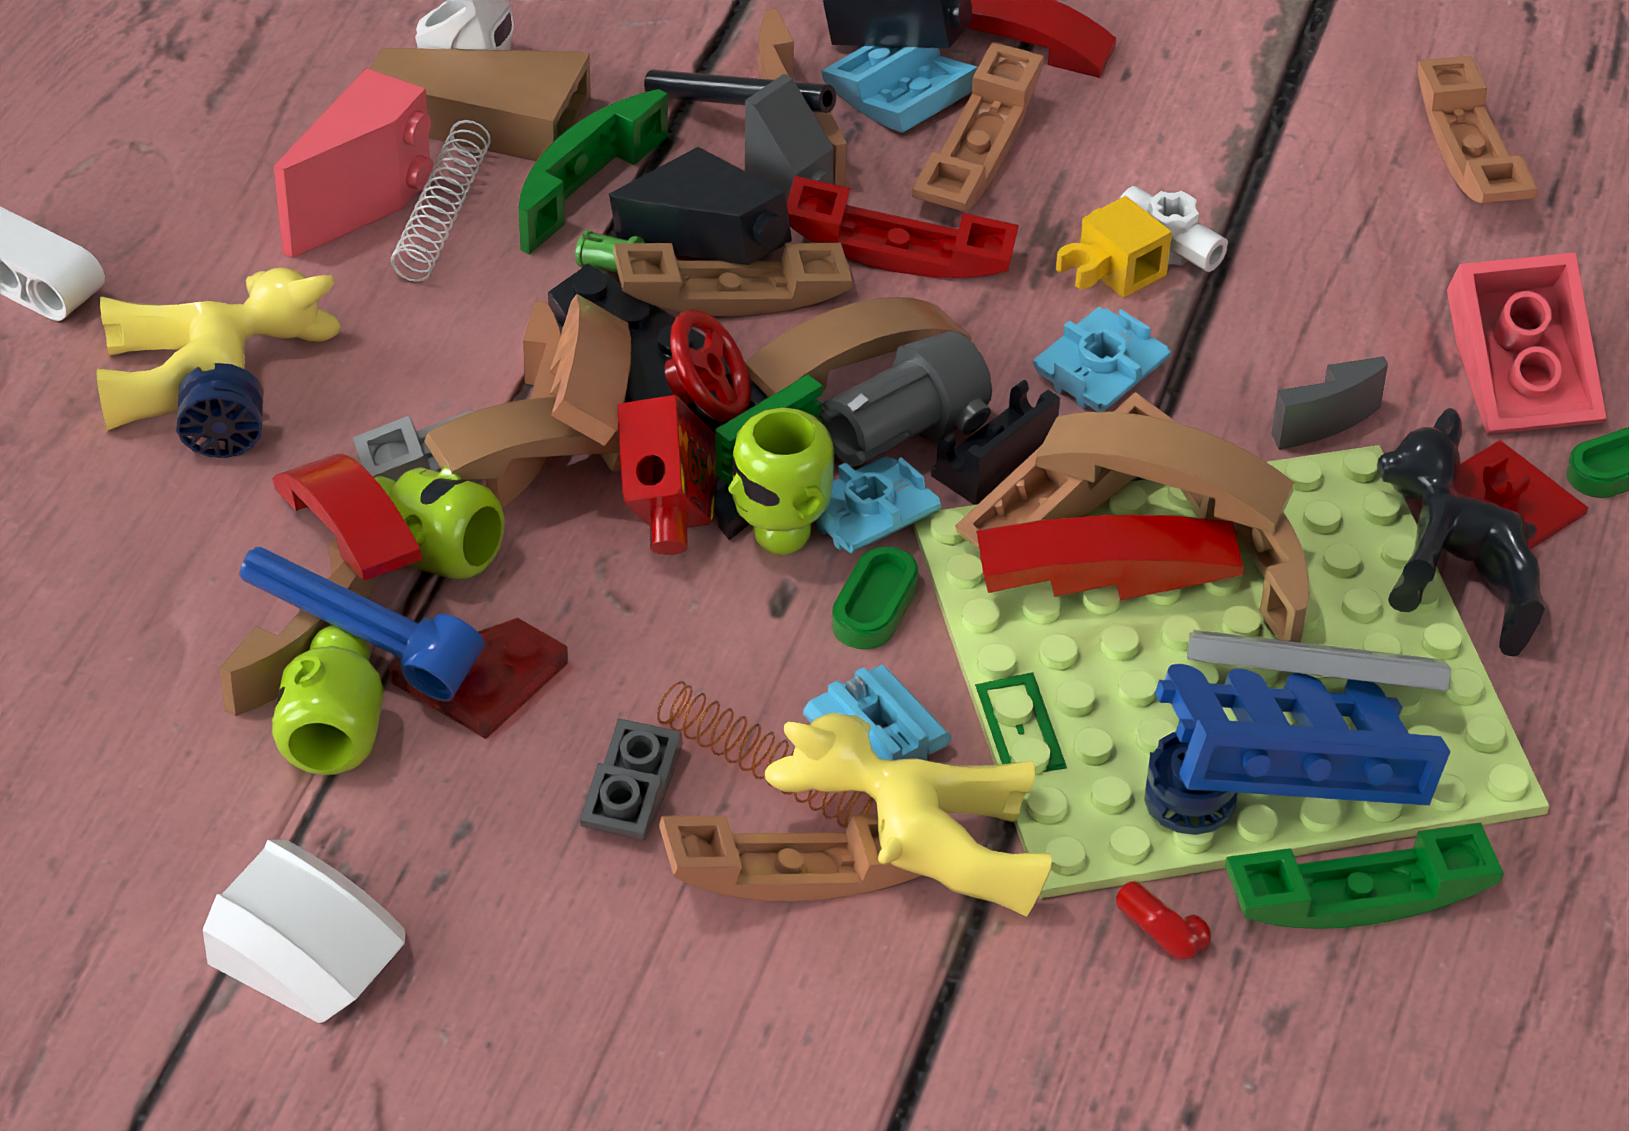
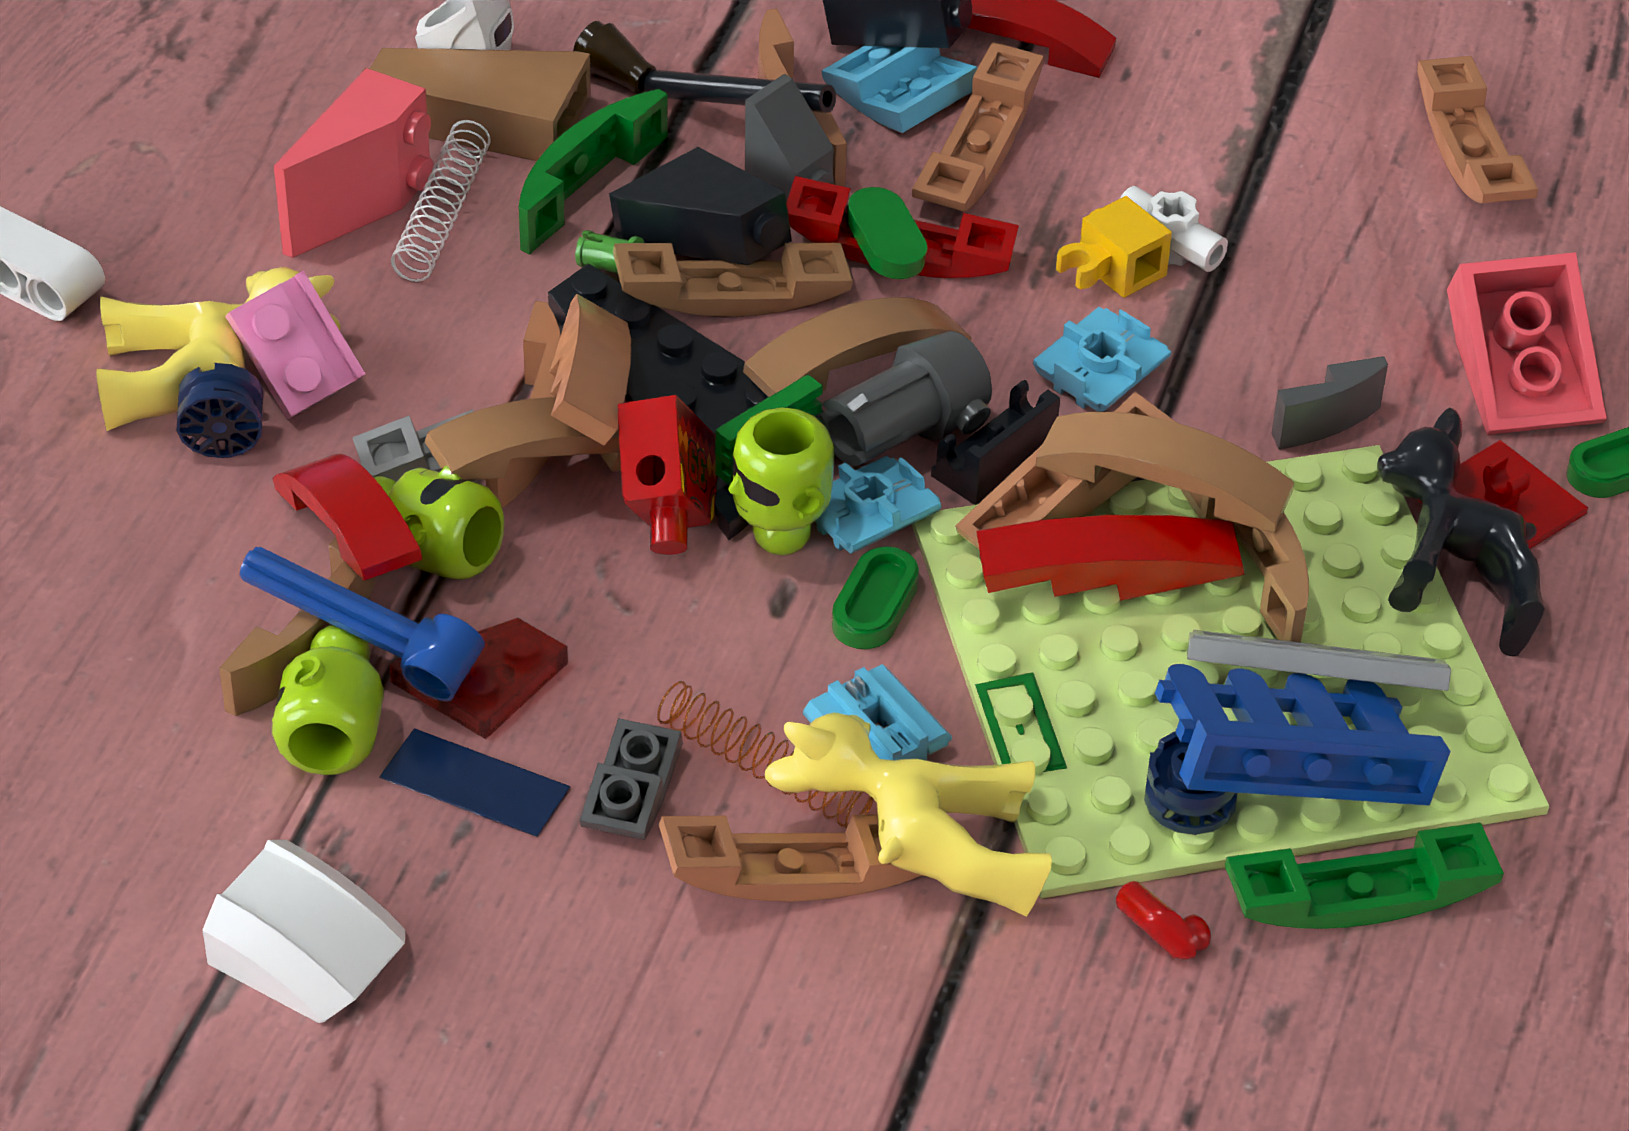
red piece [665,309,751,423] -> none
none -> bright pink plate [225,270,365,420]
none -> dark blue sticker [379,728,570,837]
none -> dark brown cone [573,21,656,94]
none -> green tile [846,187,927,279]

